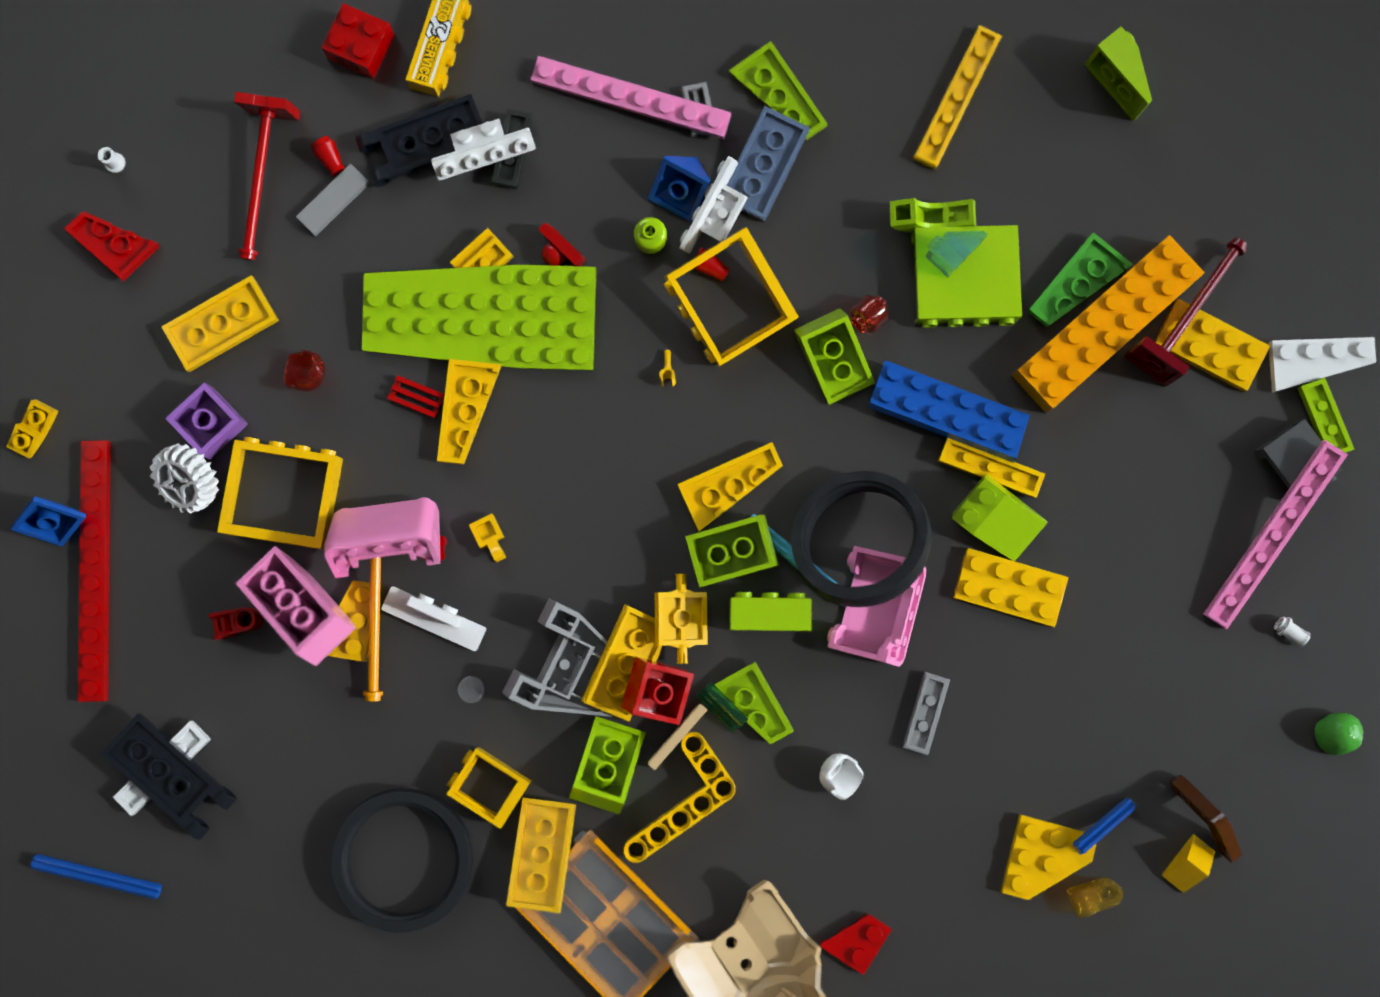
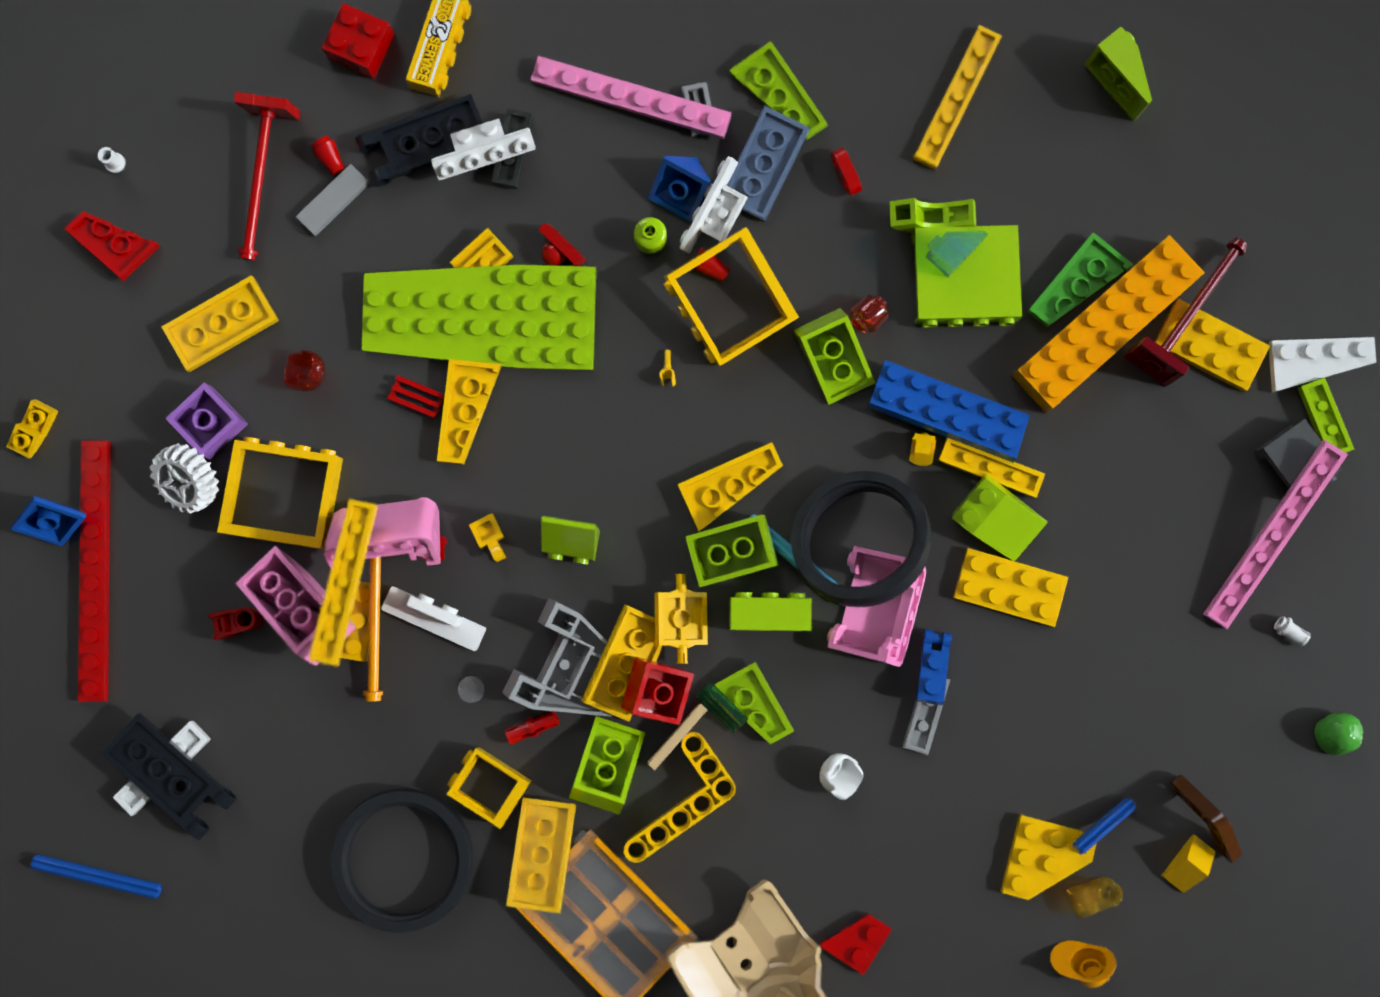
none -> yellow plate [308,499,378,667]
none -> red pin [505,711,560,745]
none -> lime slope [541,516,600,565]
none -> red beam [830,147,862,196]
none -> yellow piece [909,432,936,466]
none -> blue plate [916,629,952,706]
none -> light orange piece [1050,940,1116,988]

